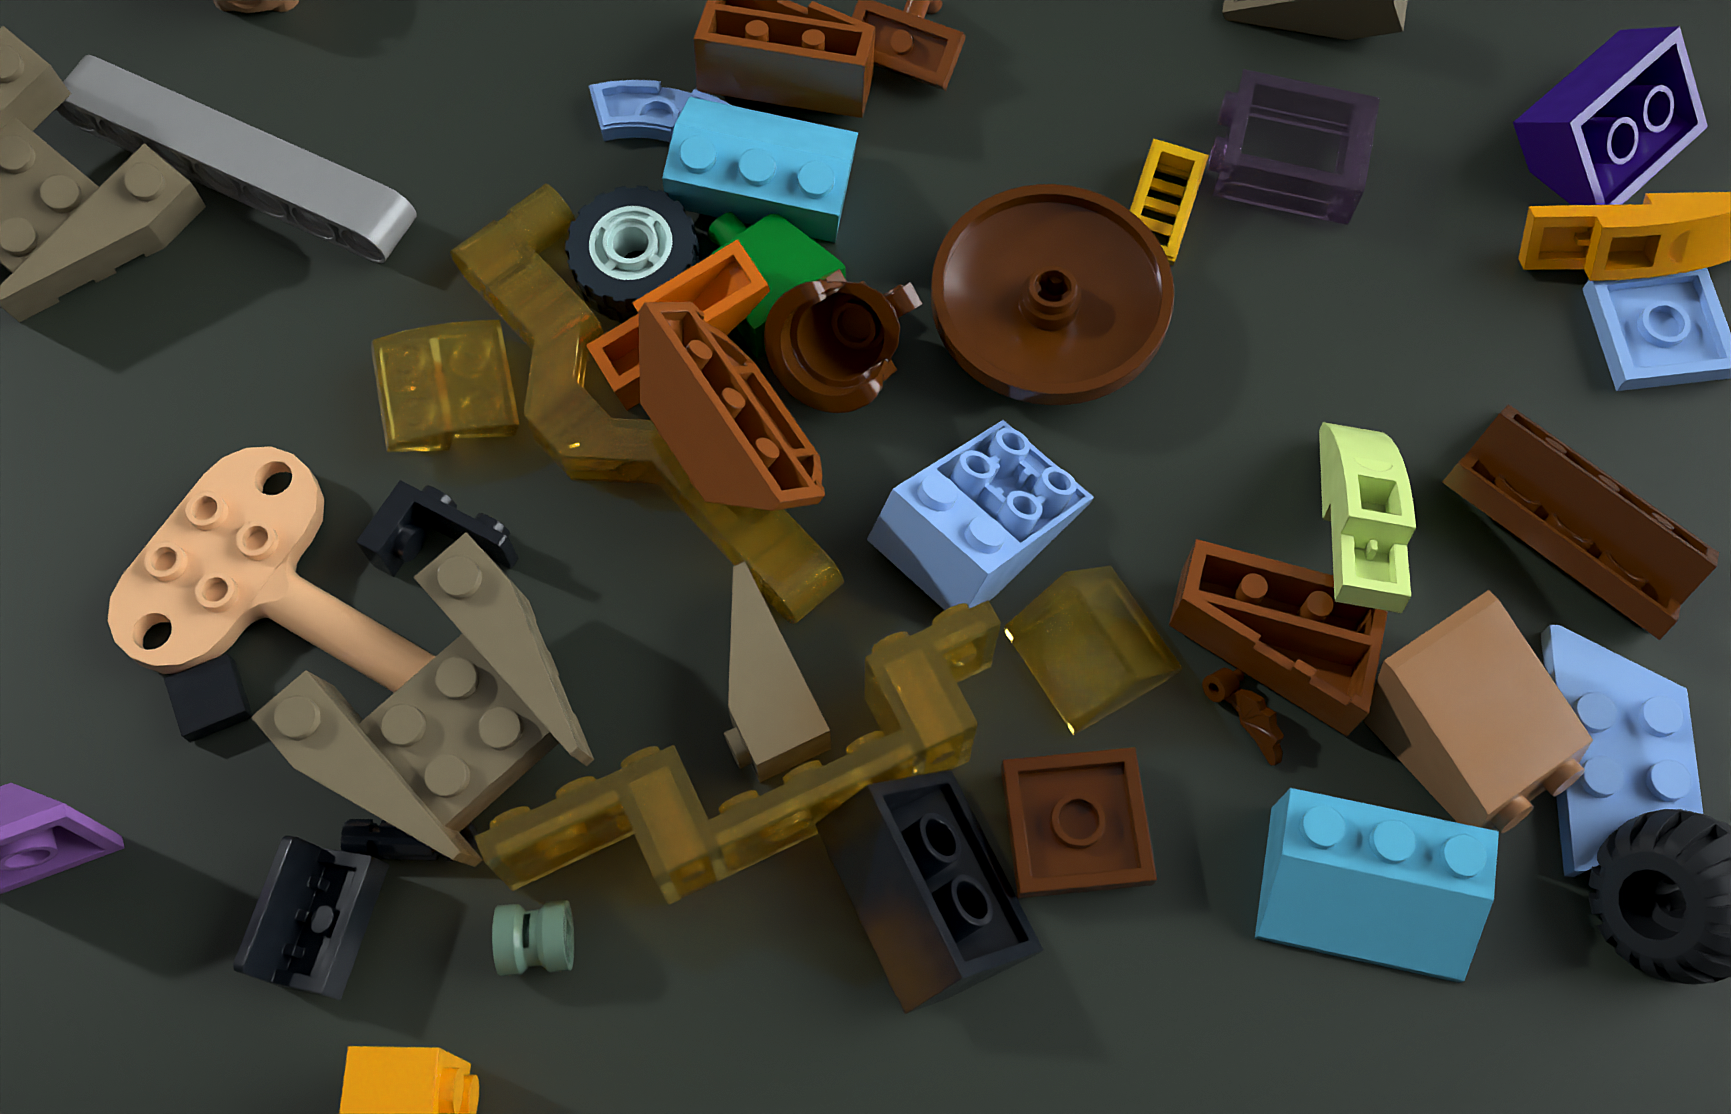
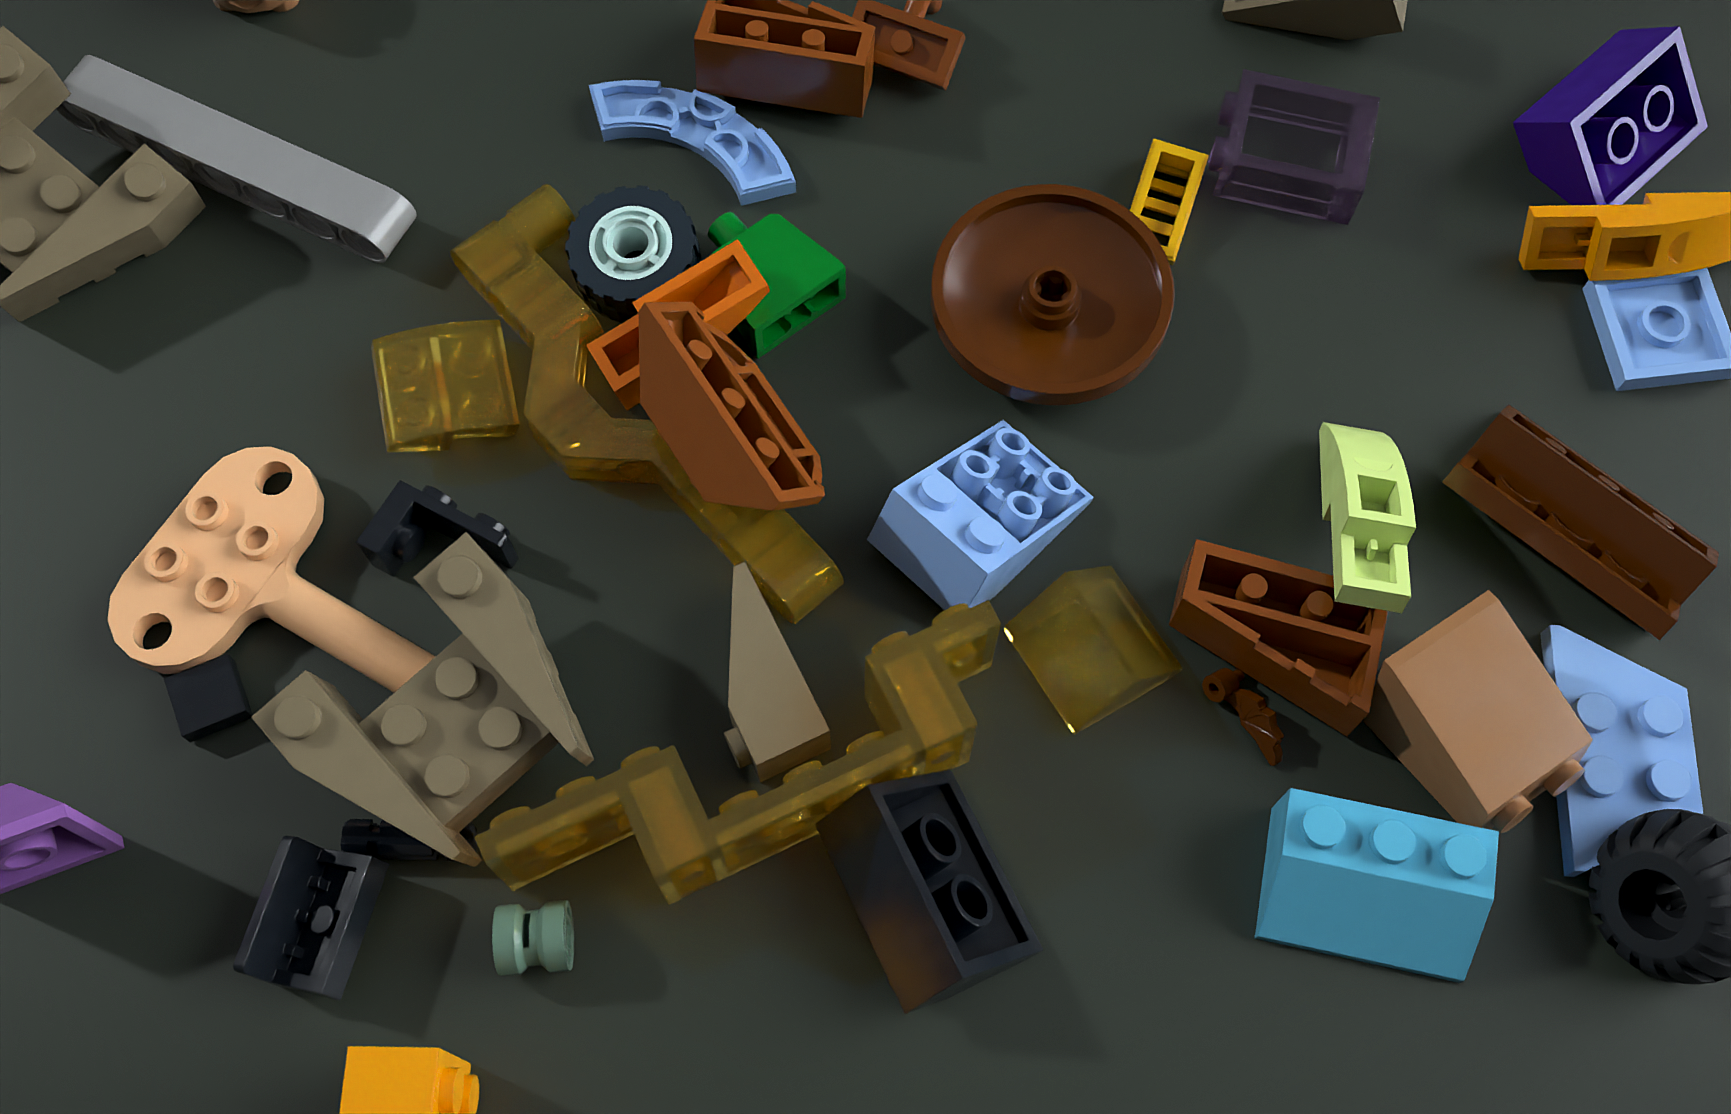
medium azure slope [662,97,858,242] -> none
reddish brown helmet [764,269,922,413] -> none
reddish brown plate [1001,747,1157,898] -> none

